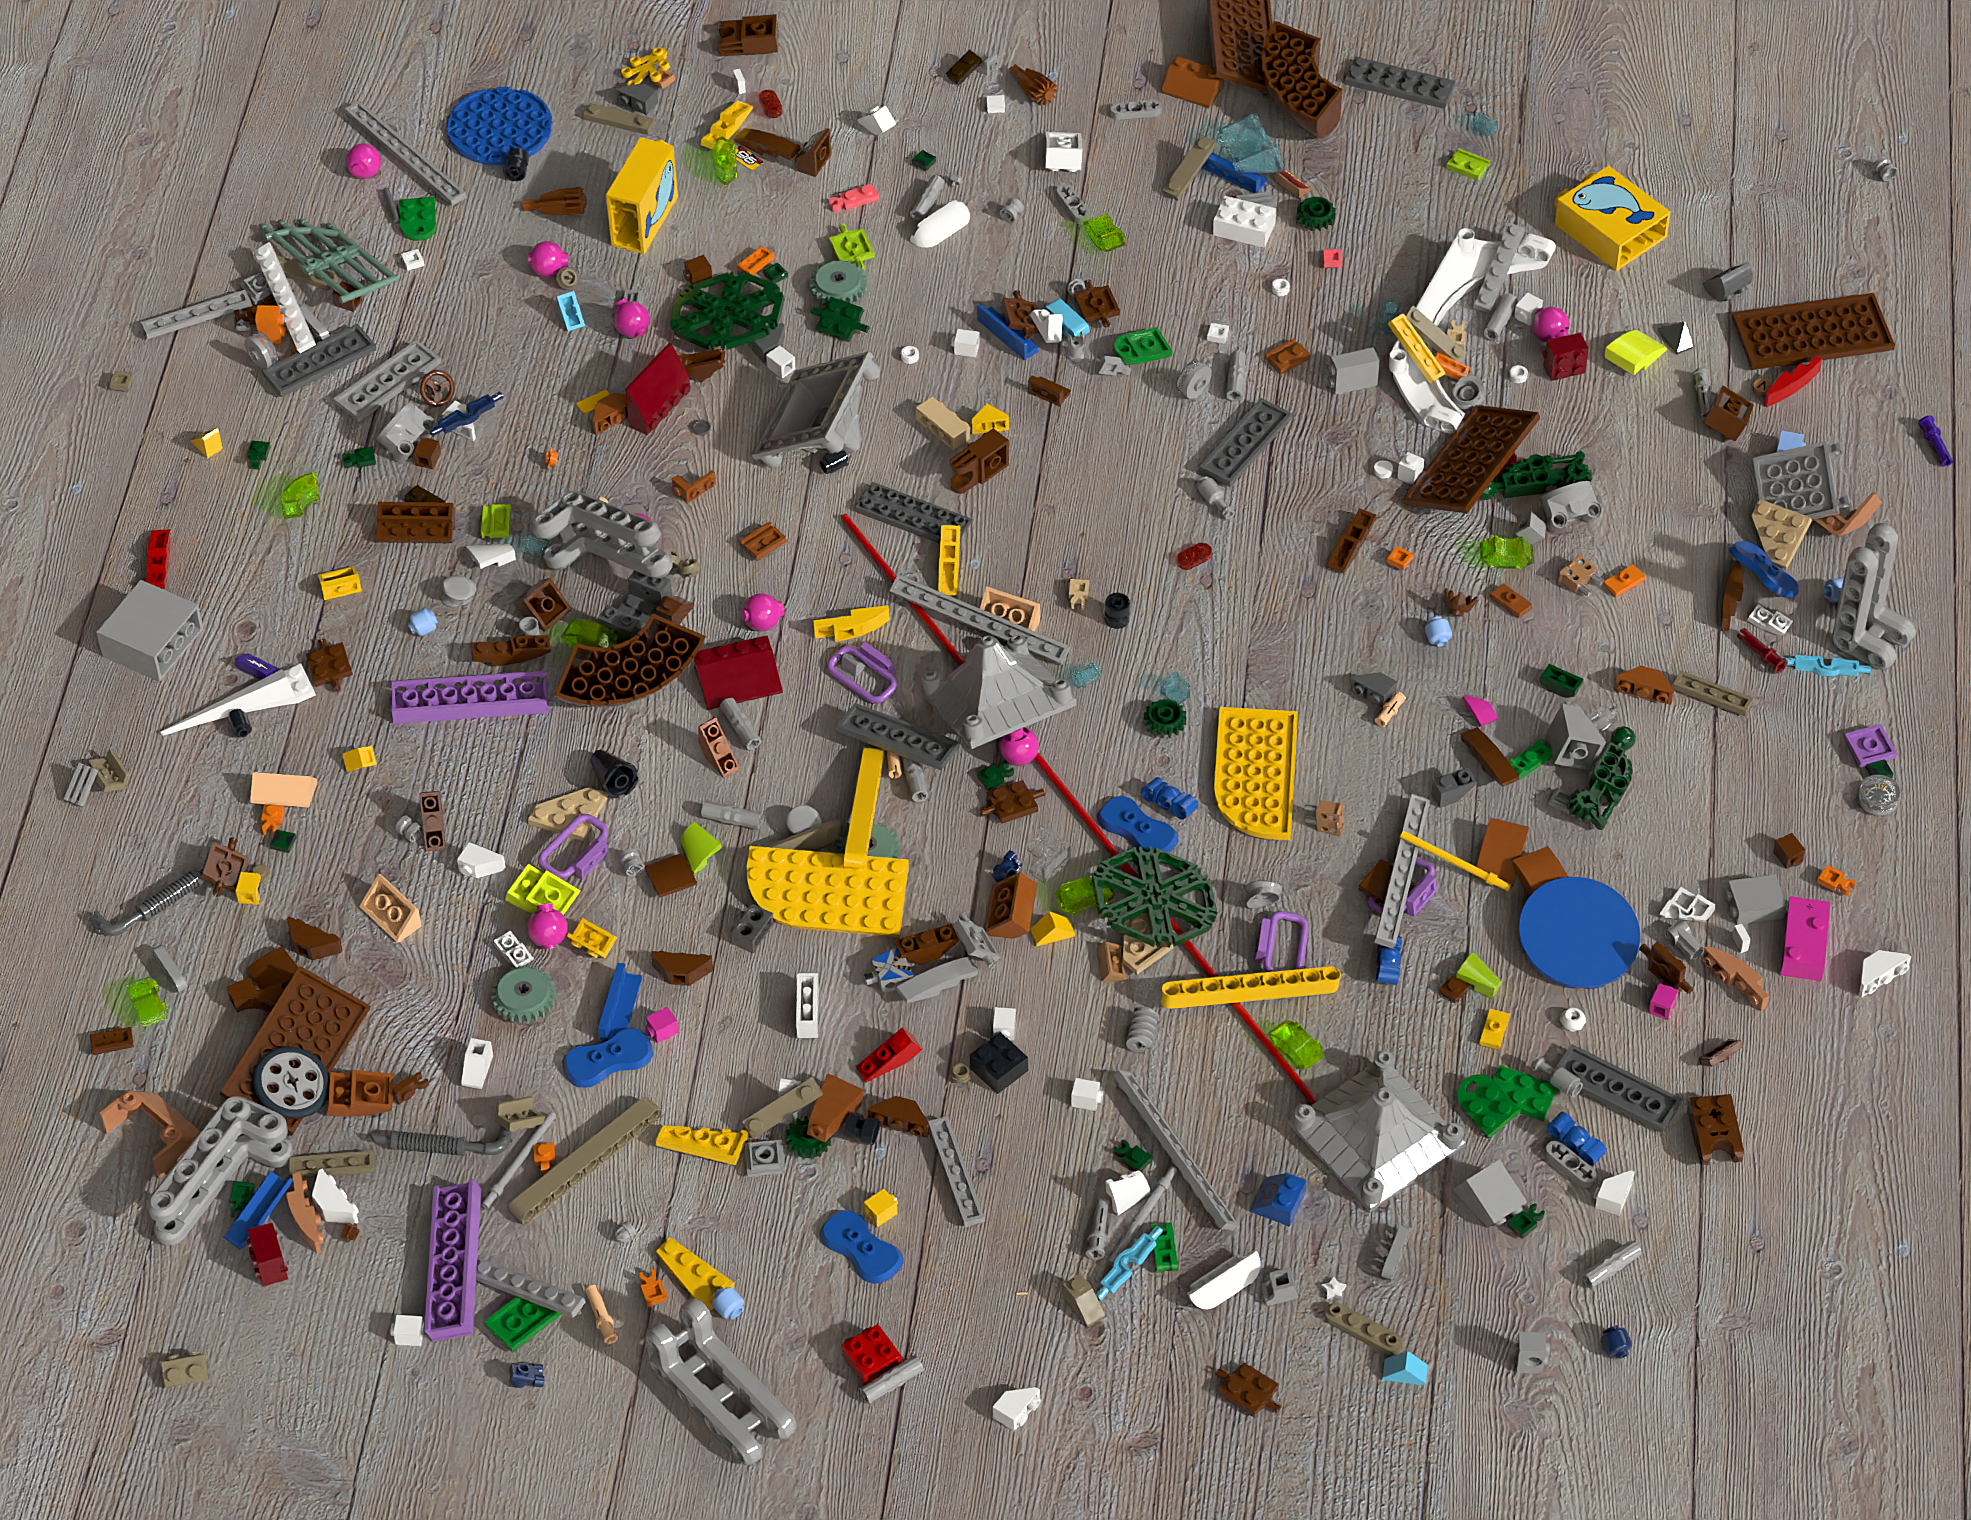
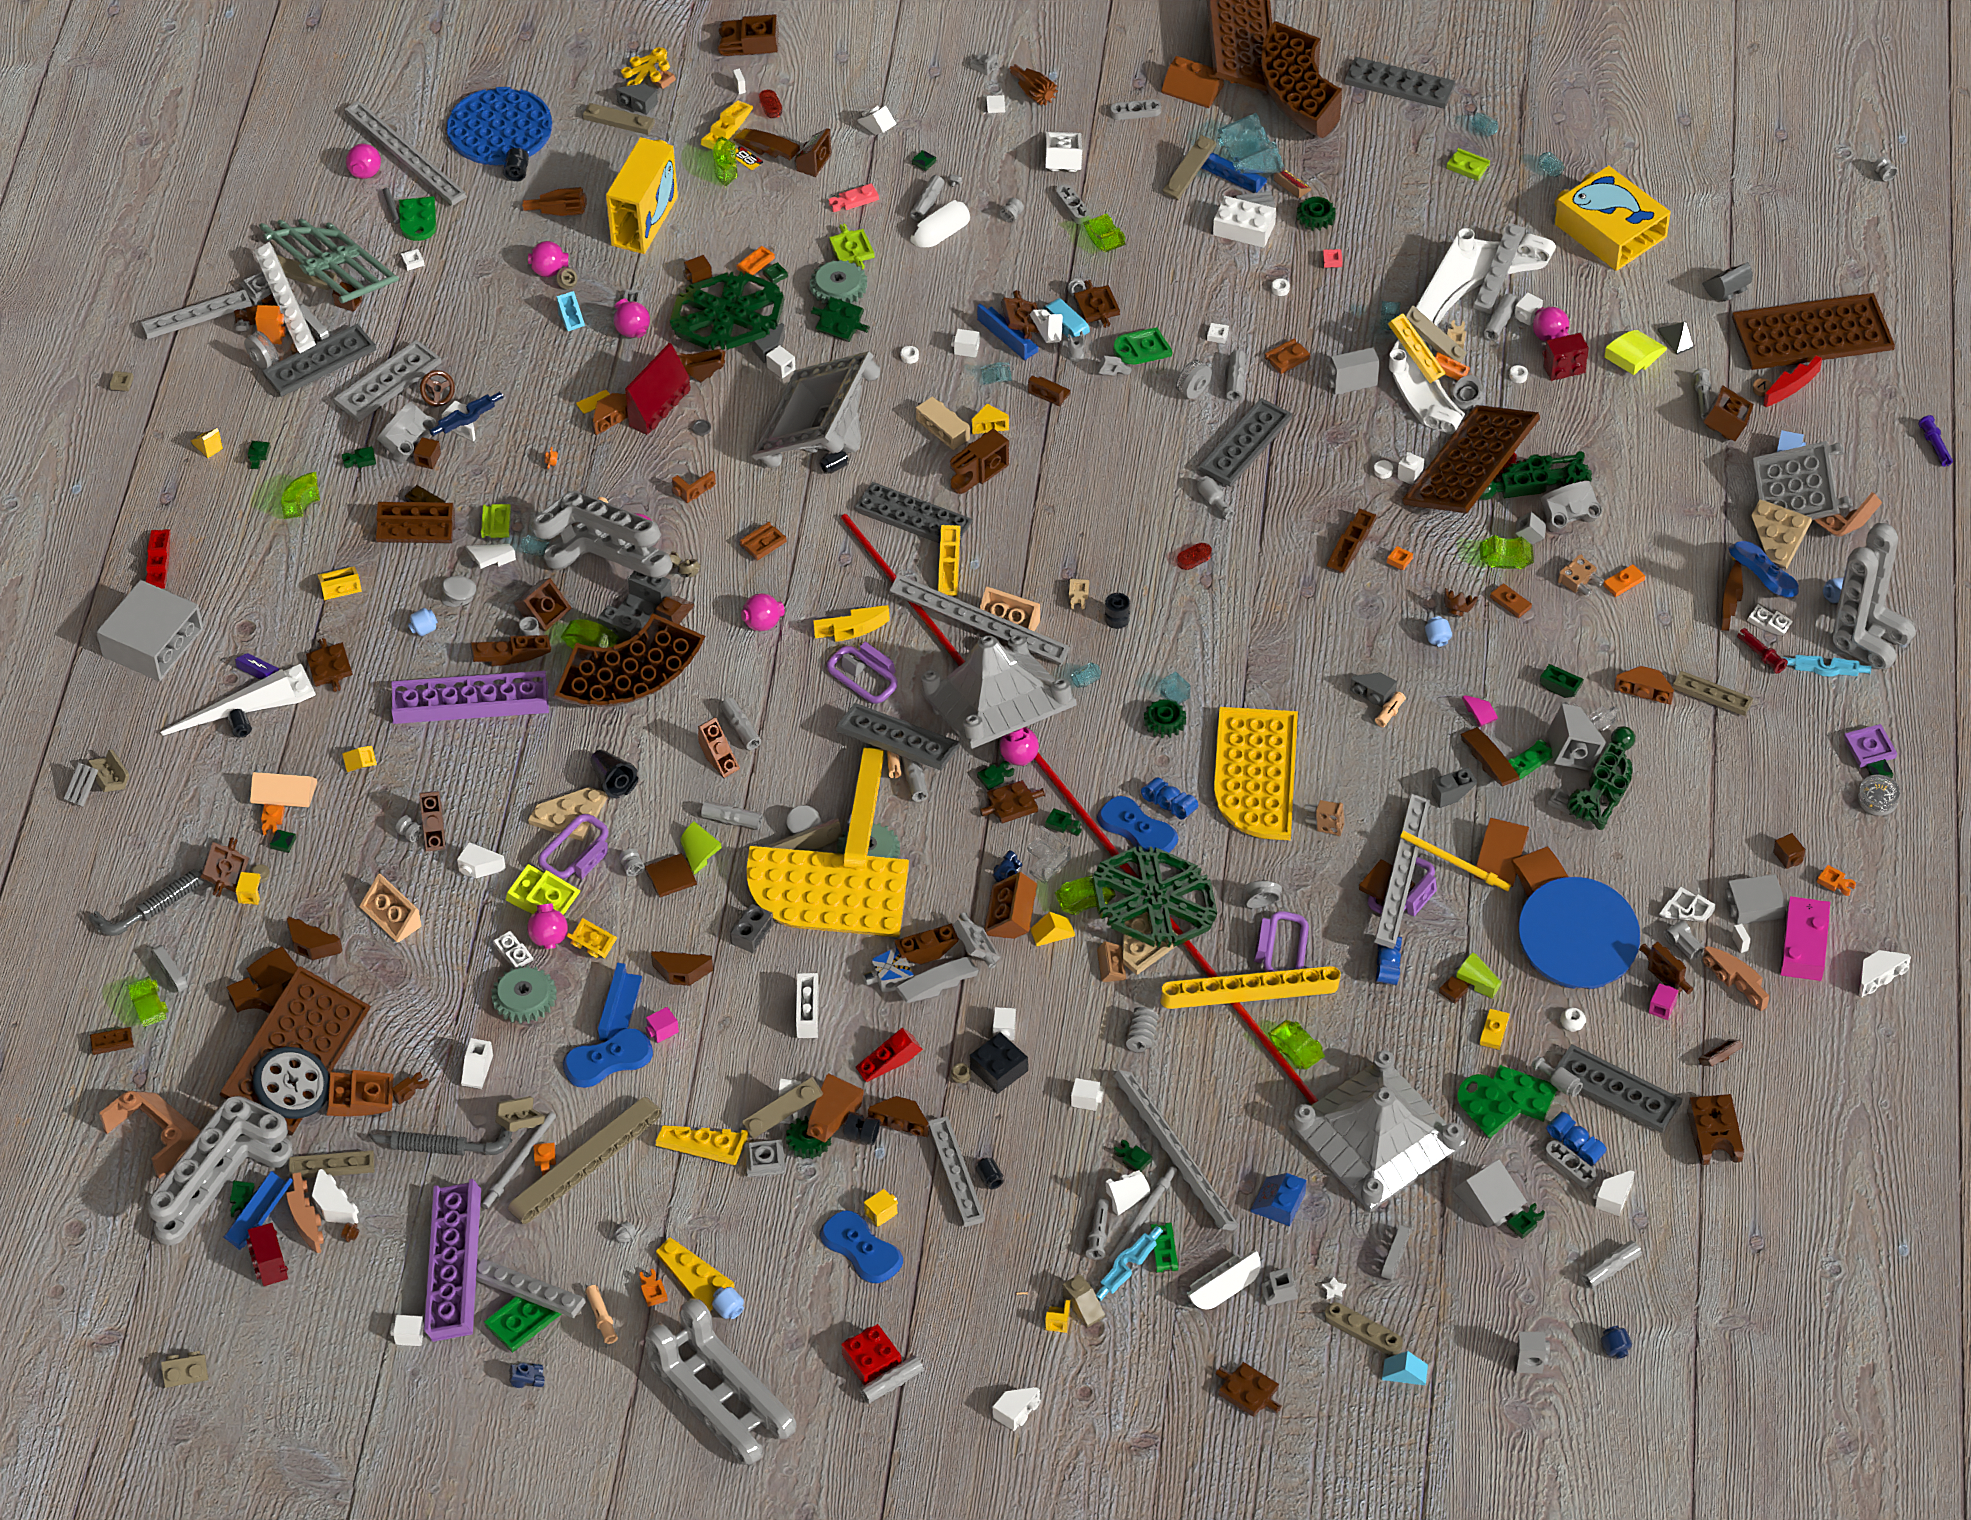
dark red slope [693,635,783,710] -> none
dark brown plate [946,49,983,86] -> none
none -> black brick [976,1158,1004,1189]
none -> clear light blue panel [981,362,1012,385]
none -> dark green plate [1045,808,1082,836]
none -> yellow panel [1046,1300,1070,1333]
none -> clear light blue brick [1539,152,1565,177]

